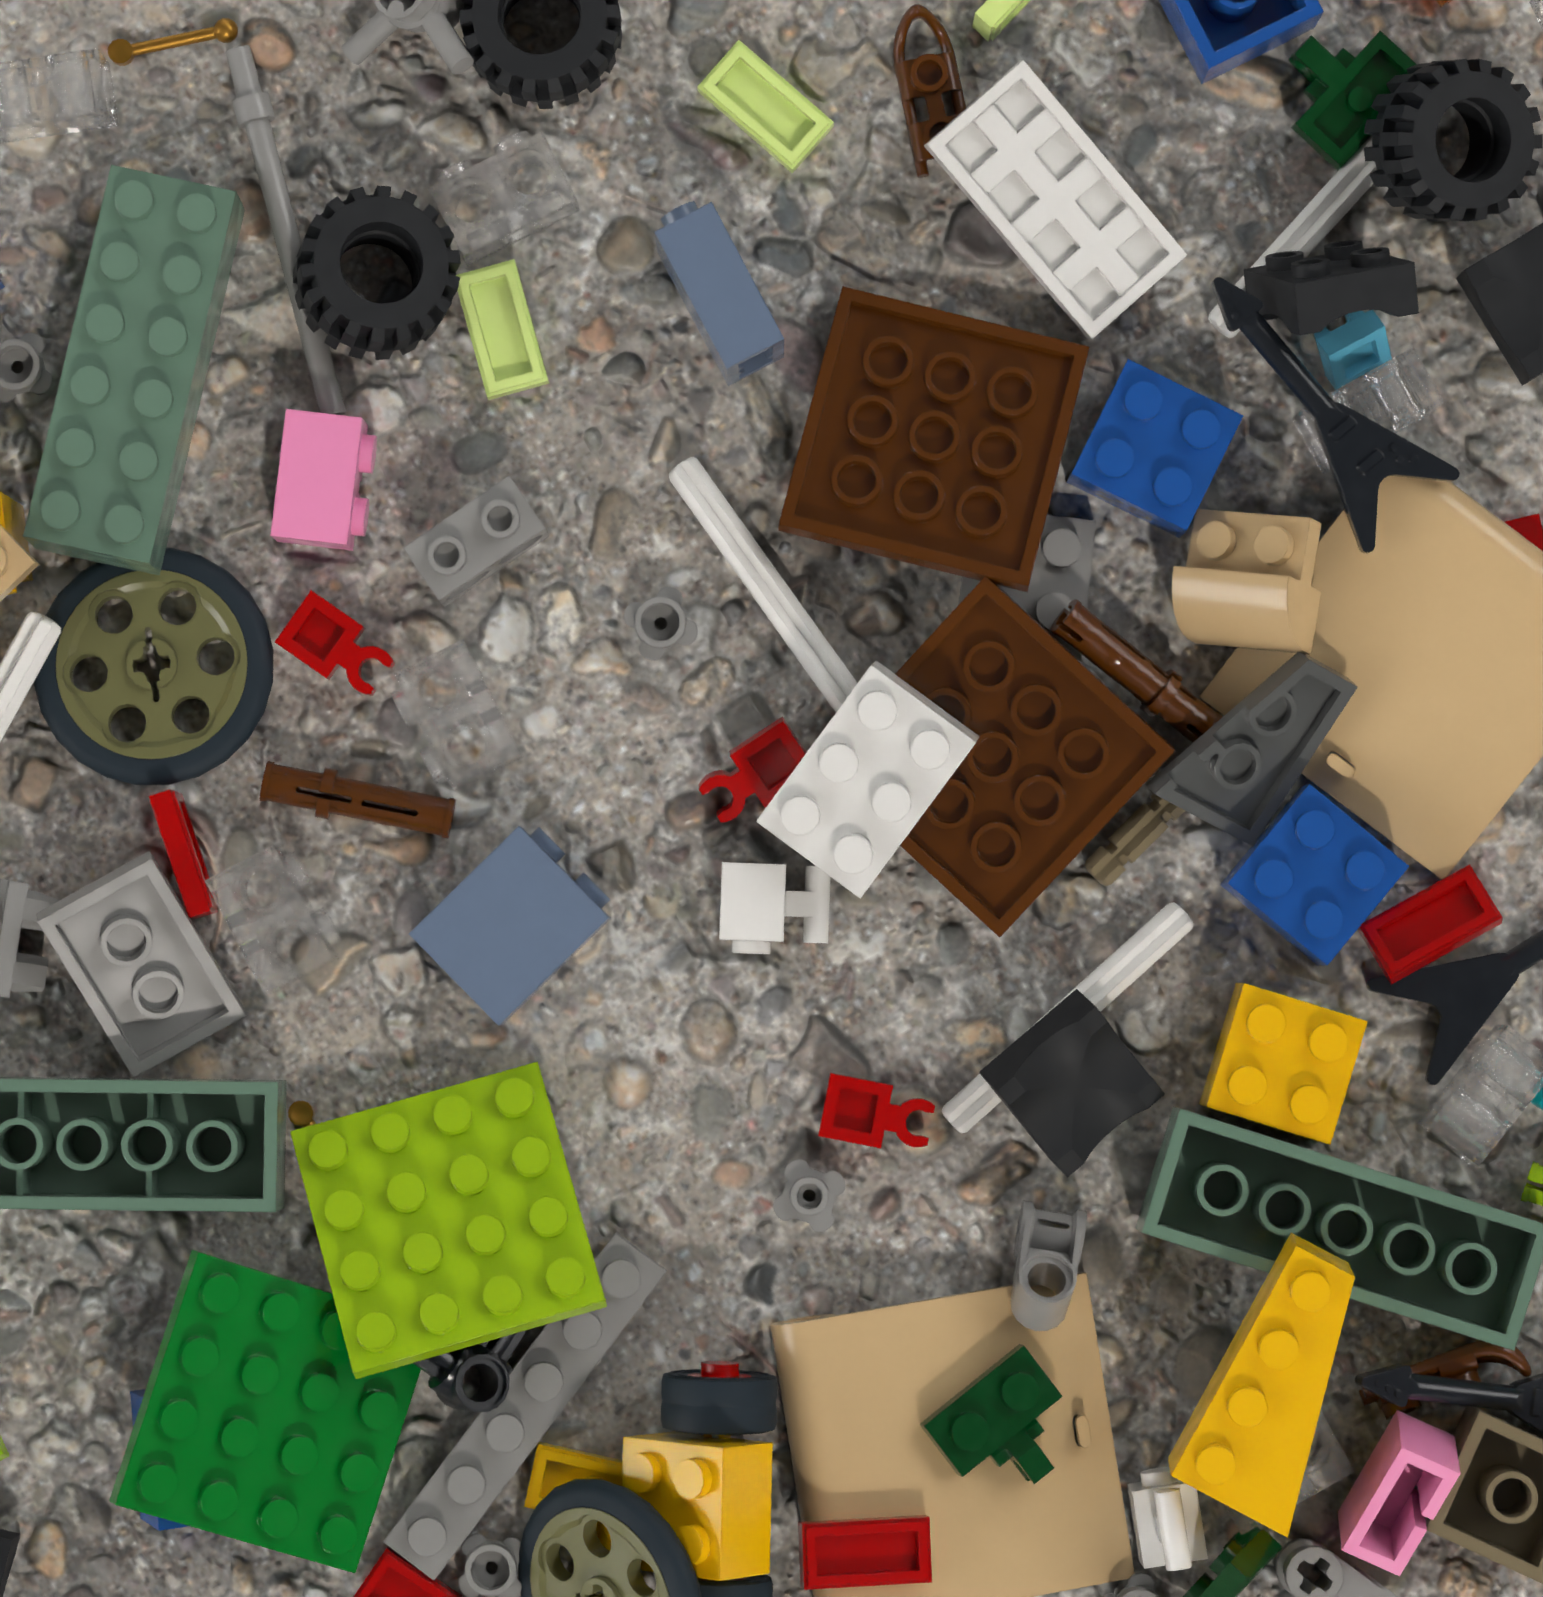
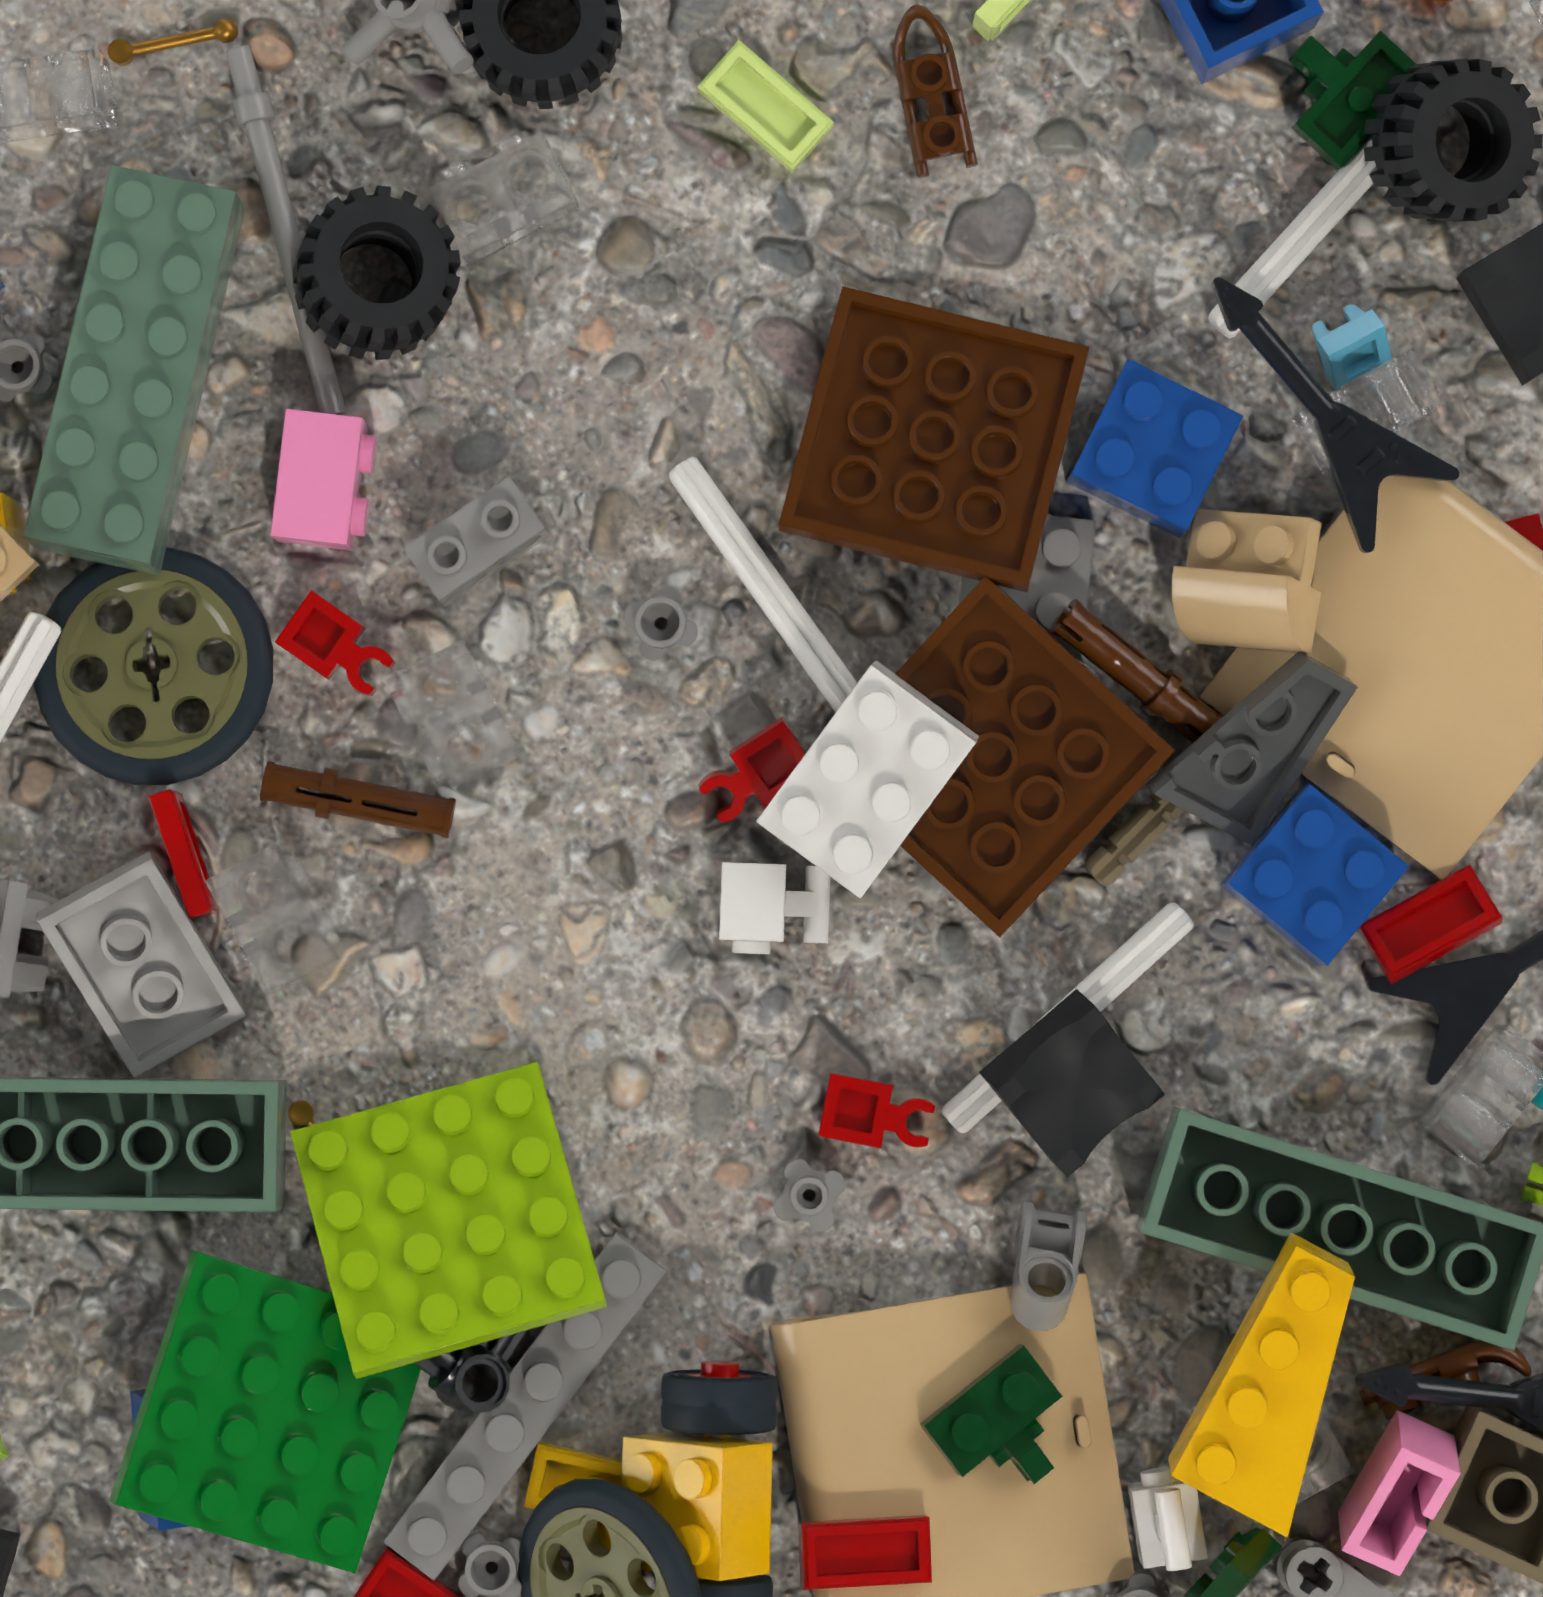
sand blue brick [409,826,611,1026] -> none
yellowish green tile [456,259,549,400] -> none
sand blue brick [654,201,784,386] -> none
white plate [924,60,1187,339] -> none
yellow brick [1199,983,1368,1145] -> none
black brick [1243,240,1419,336] -> none

